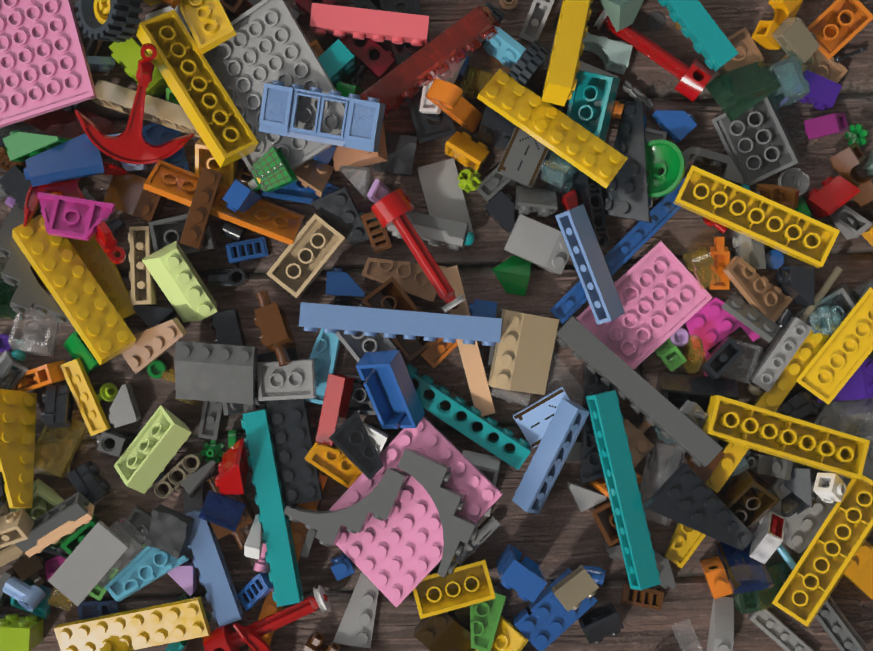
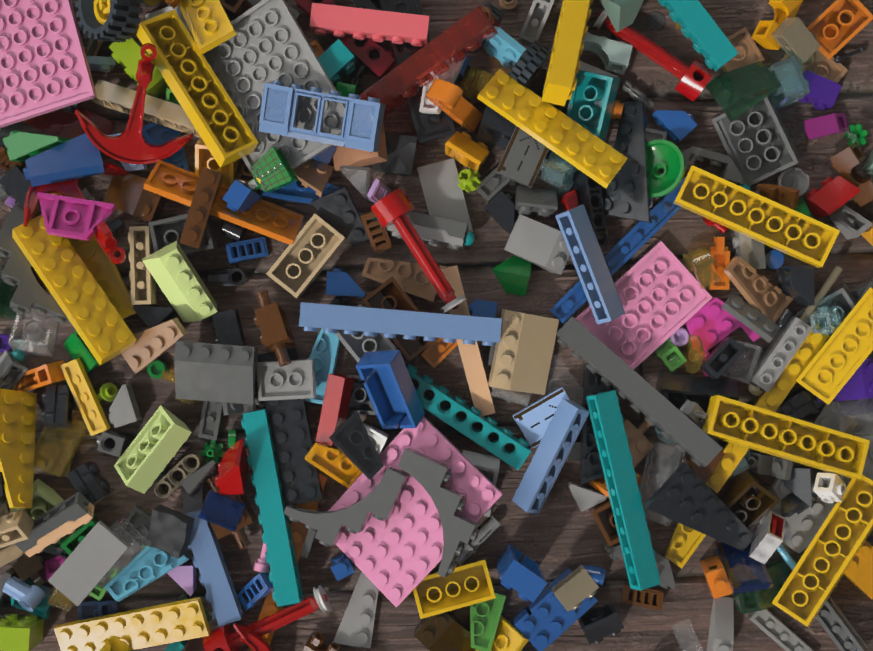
white slope [244,514,261,559] -> none

